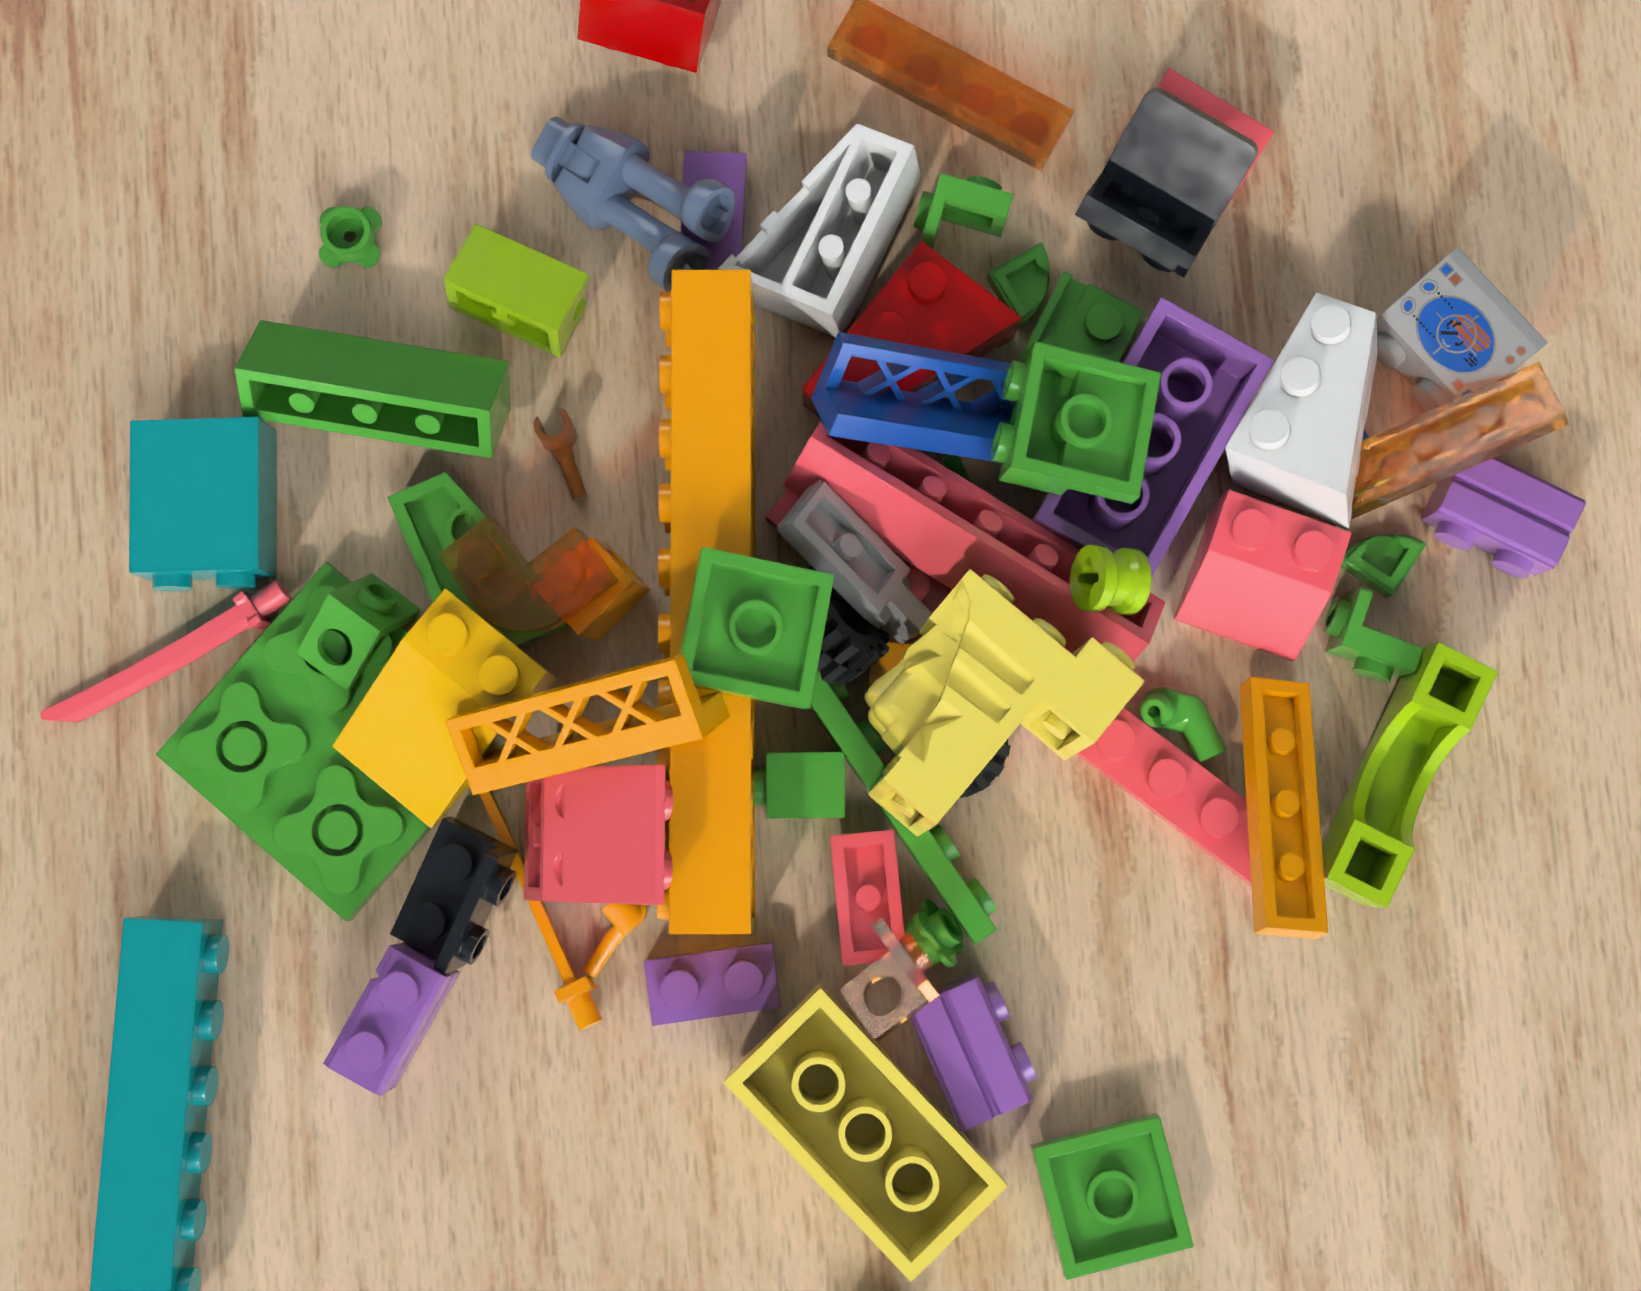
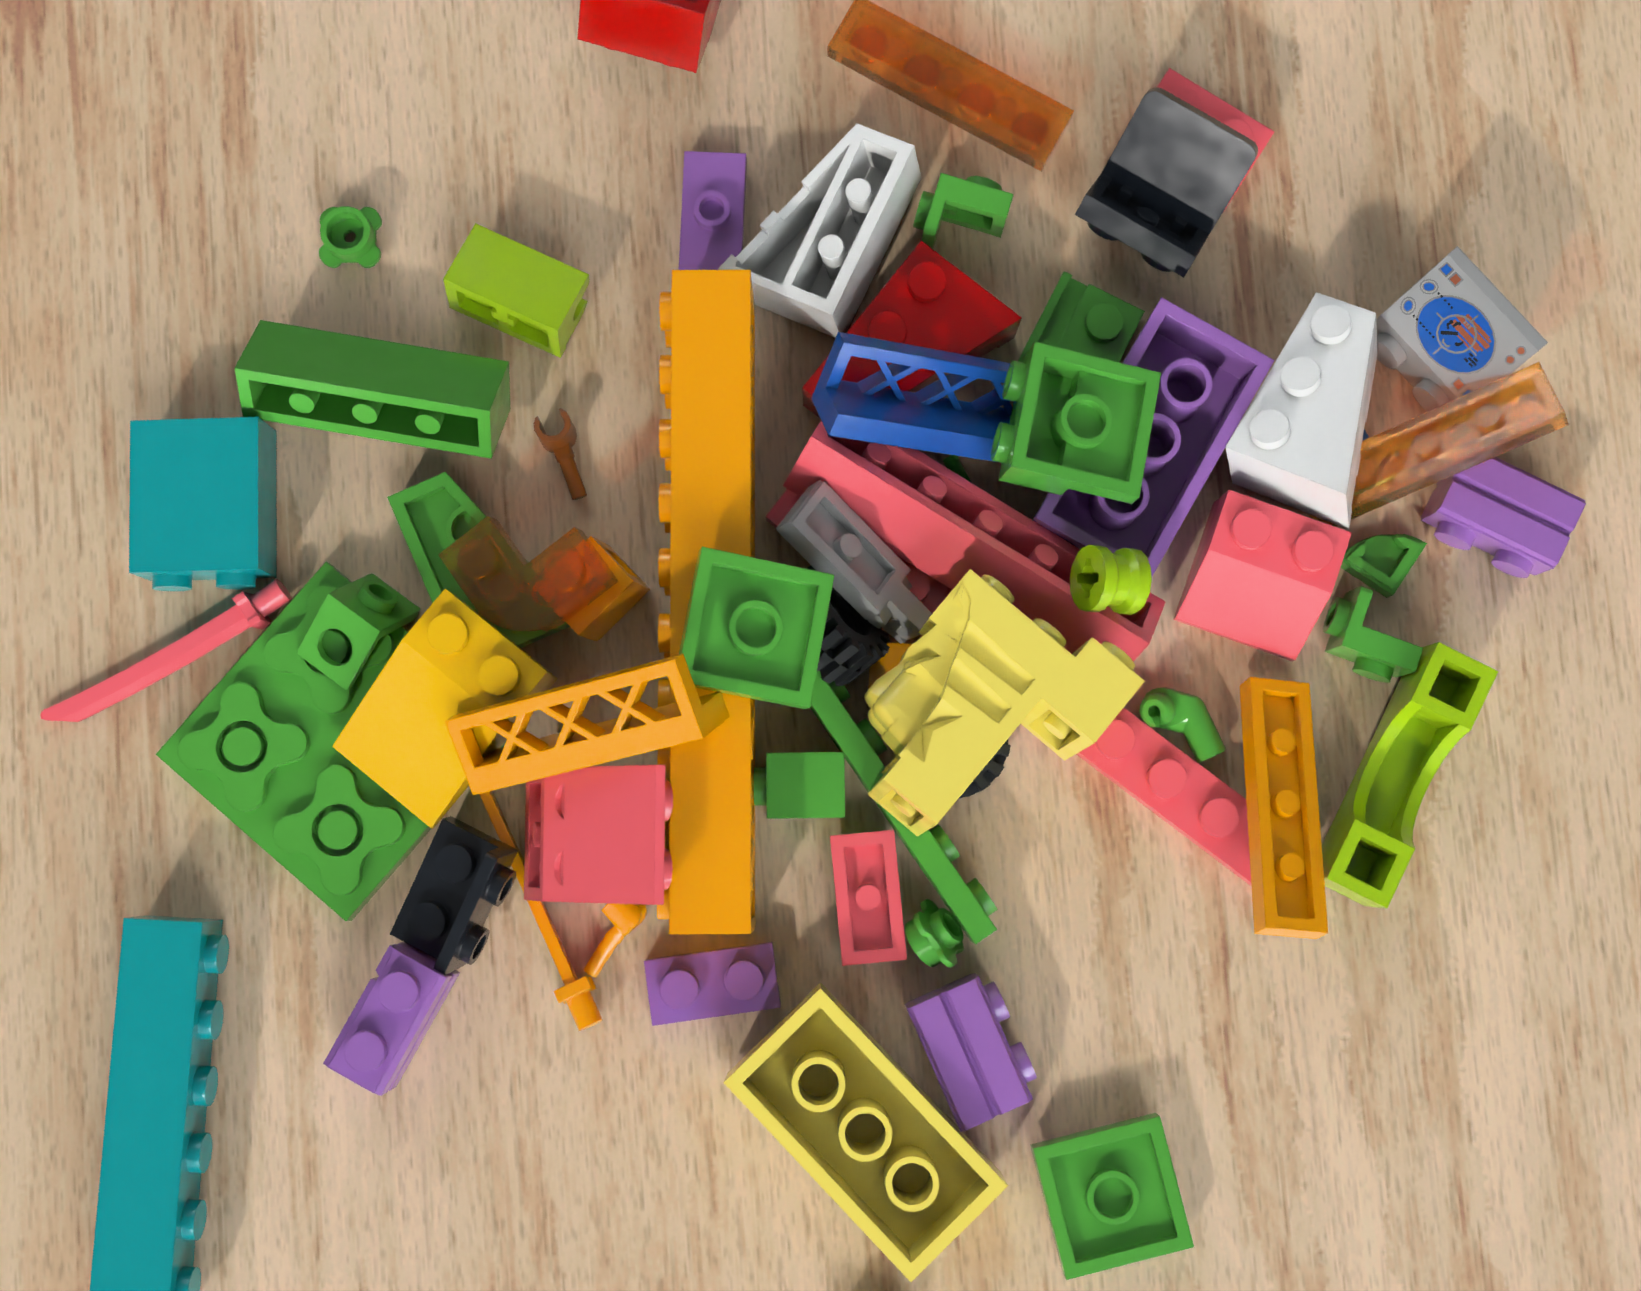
sand blue piece [531,117,735,291] -> none
clear orange bracket [840,917,939,1042] -> none
bright green tile [986,242,1050,330] -> none

